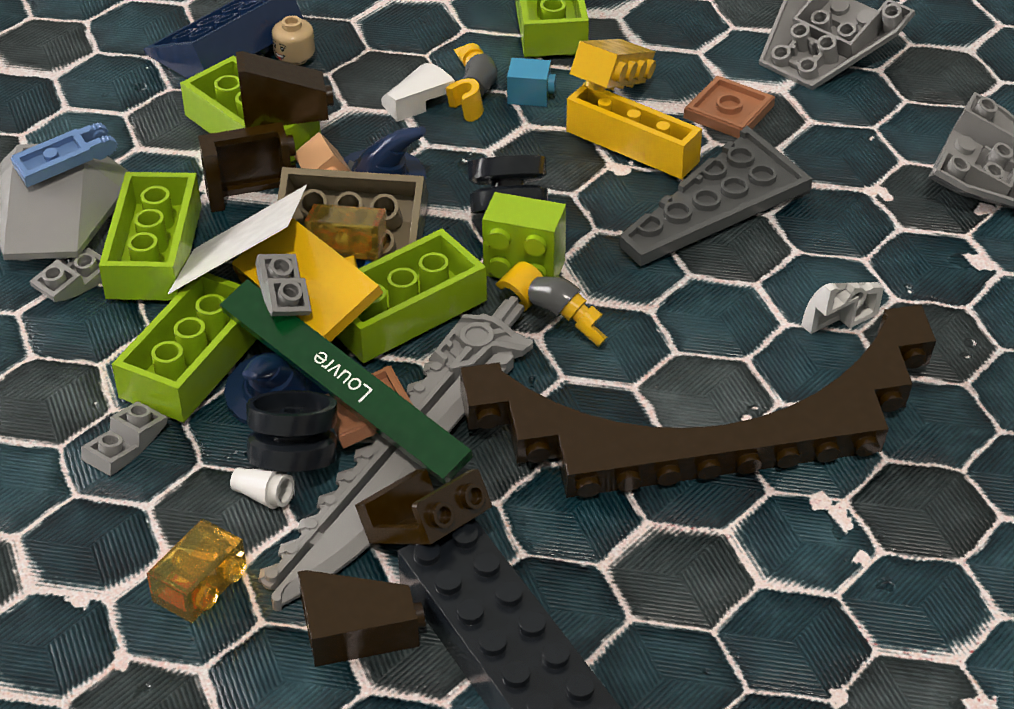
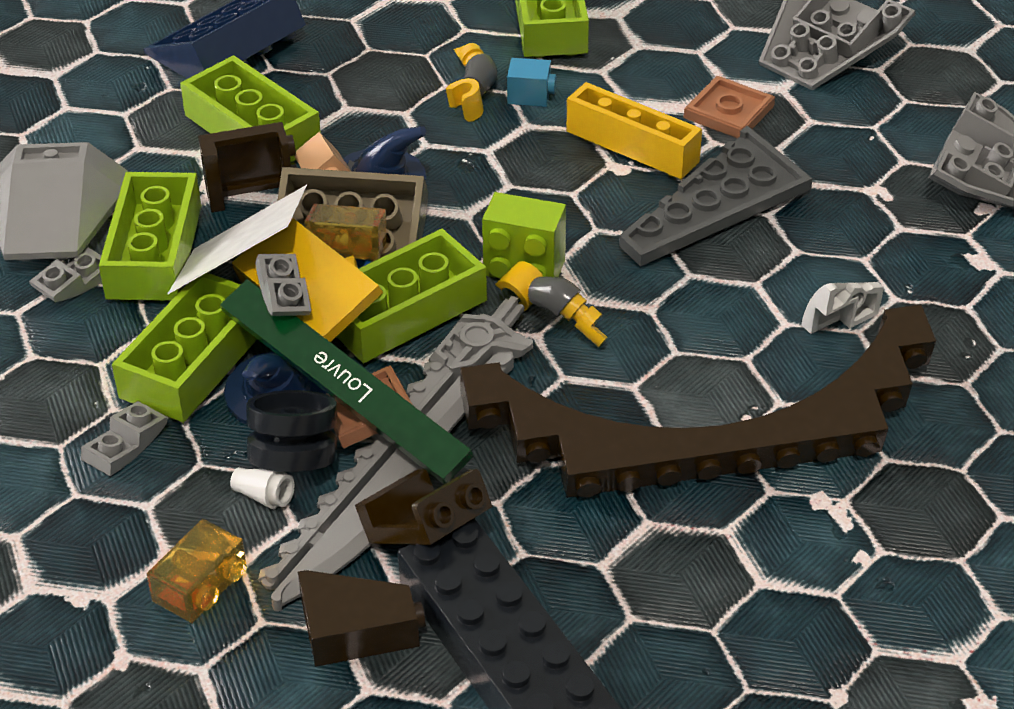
medium blue hinge [11,122,118,188] -> none
dark brown slope [235,51,334,128] -> none
tan head [271,16,315,66] -> none
white slope [381,63,455,122] -> none
black wheel [467,155,548,214] -> none
yellow brick [569,39,656,92] -> none

